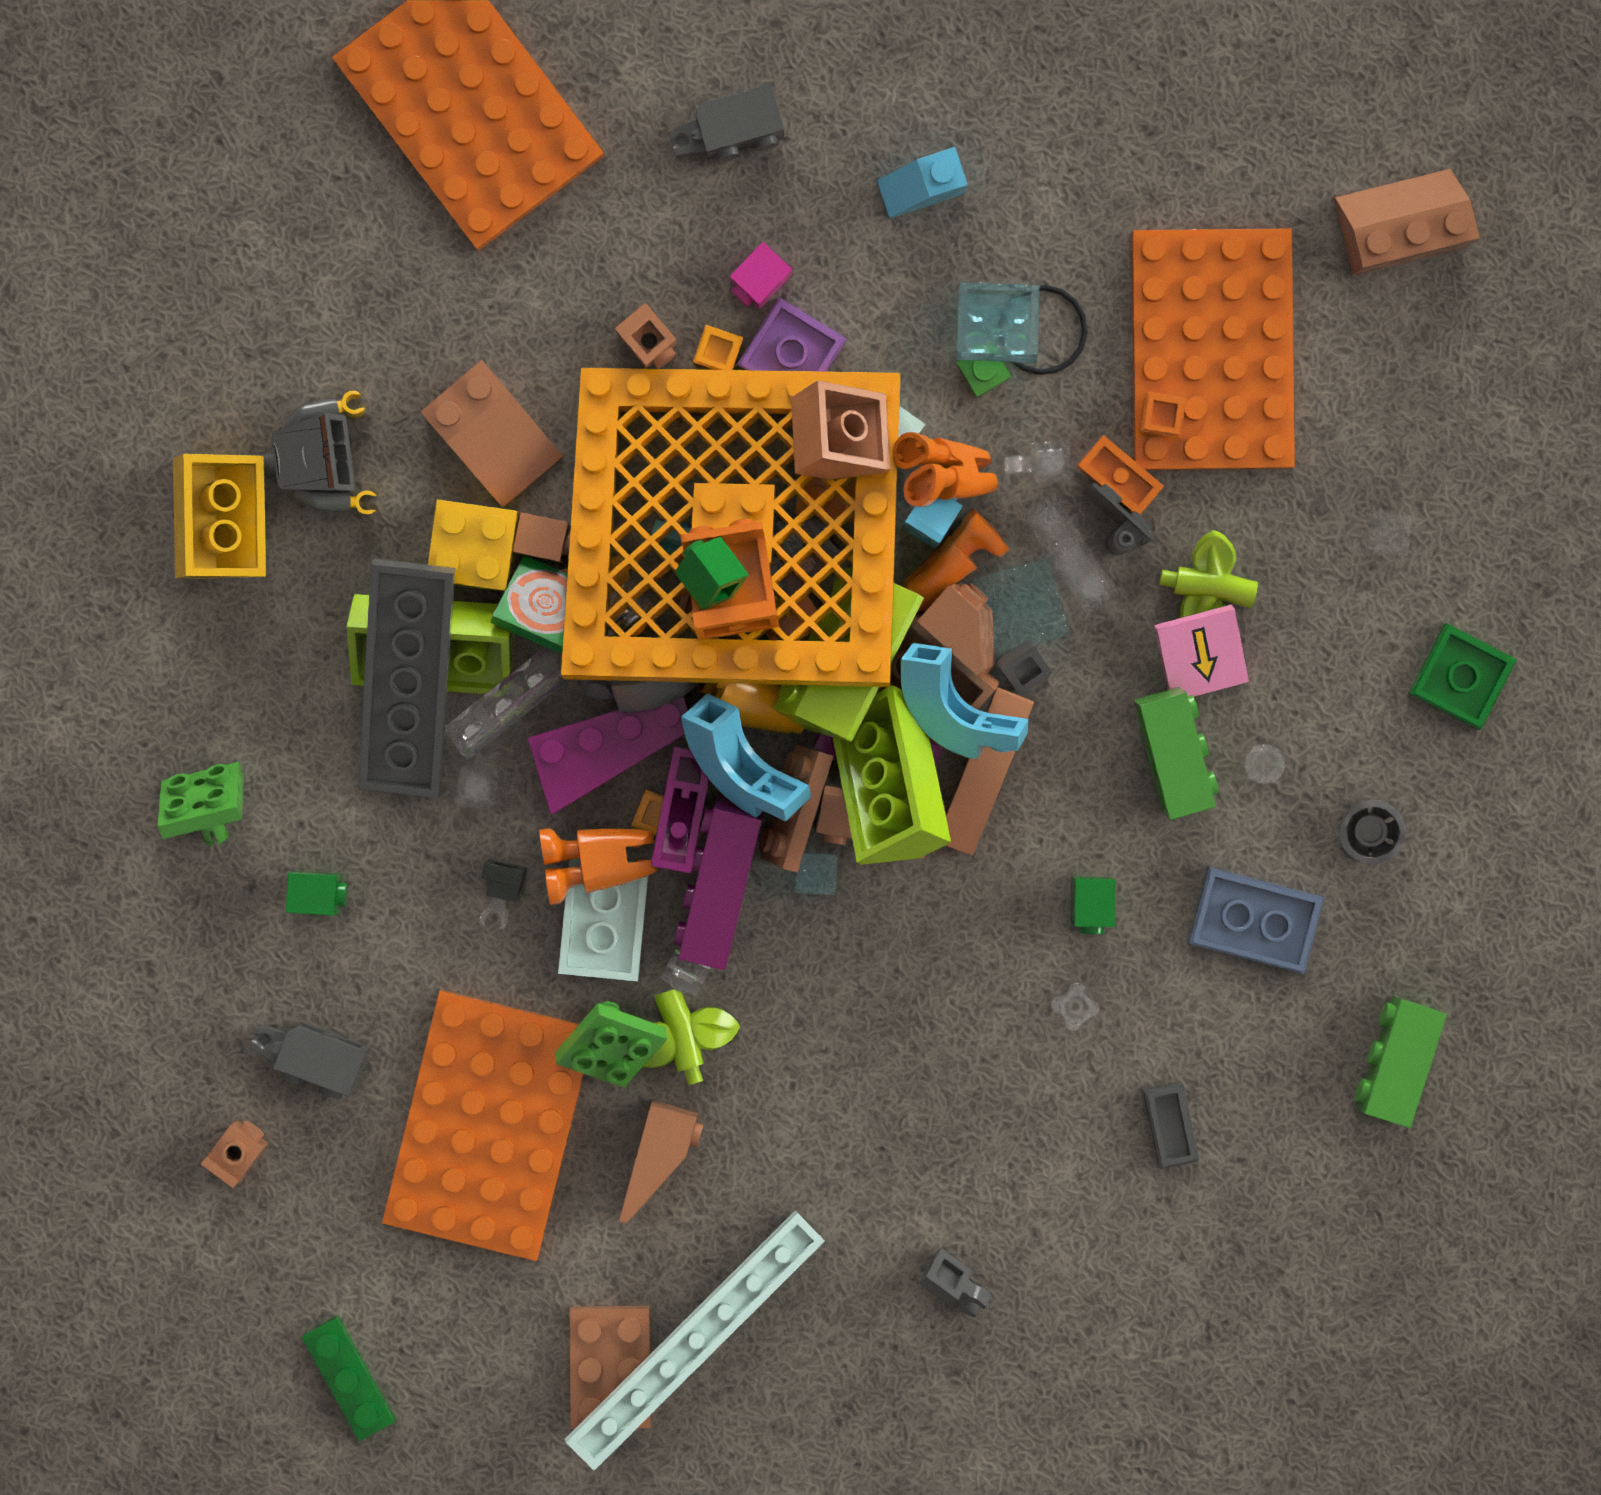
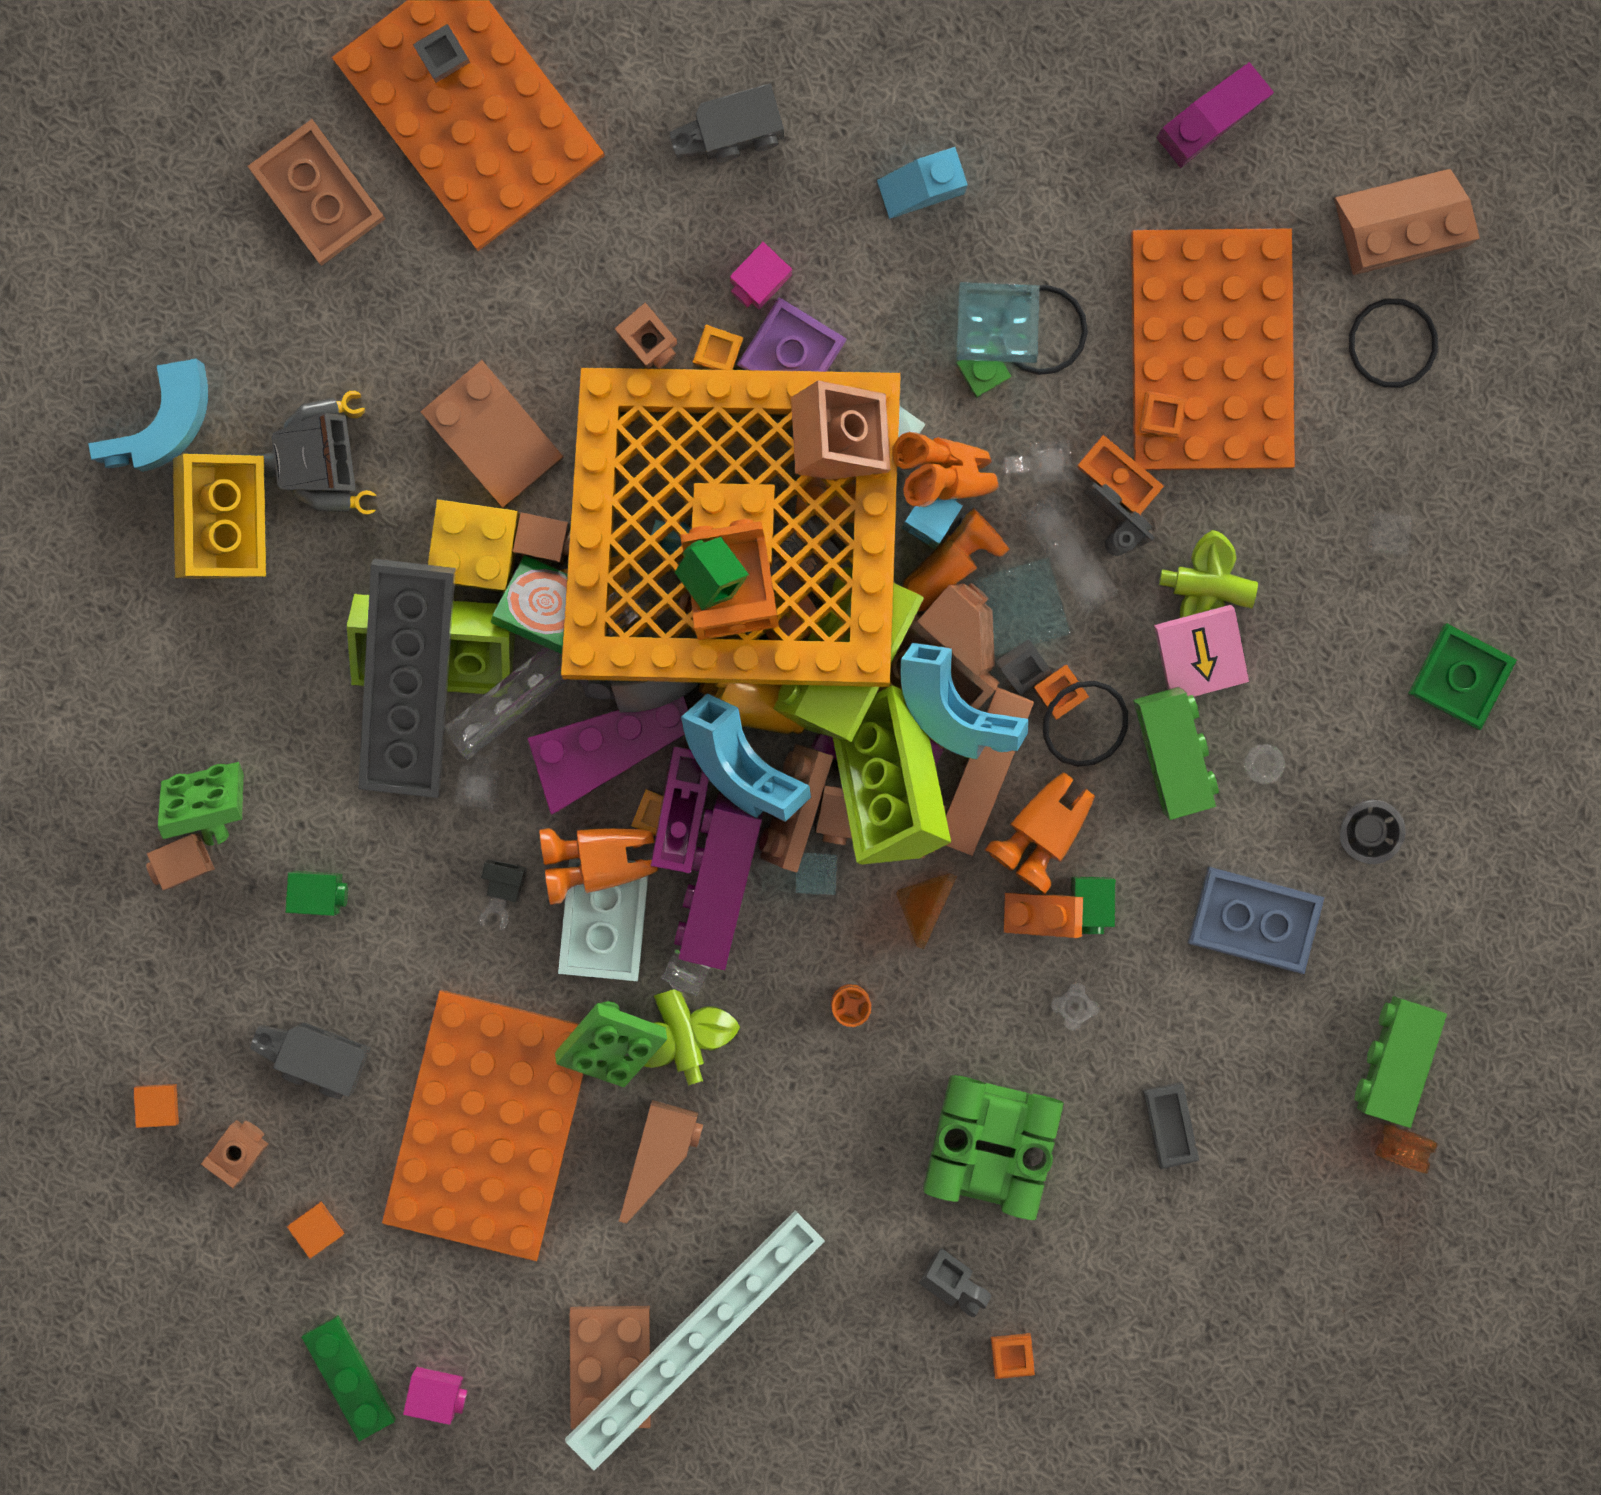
none -> medium azure arch [88,359,208,472]
none -> orange tile [134,1084,179,1128]
none -> nougat brick [146,833,215,890]
none -> nougat plate [248,119,386,266]
none -> orange tile [287,1201,344,1259]
none -> dark pink brick [403,1367,468,1425]
none -> dark grey plate [413,24,470,83]
none -> orange wheel [831,984,872,1027]
none -> clear orange slope [896,871,957,949]
none -> bright green piece [923,1075,1064,1220]
none -> orange piece [985,772,1095,895]
none -> orange tile [991,1333,1035,1379]
none -> orange plate [1004,892,1083,938]
none -> orange plate [1032,664,1089,720]
none -> black piece [1043,680,1128,767]
none -> magenta slope [1156,62,1274,168]
none -> black piece [1349,299,1438,388]
none -> clear orange wheel [1374,1123,1439,1174]

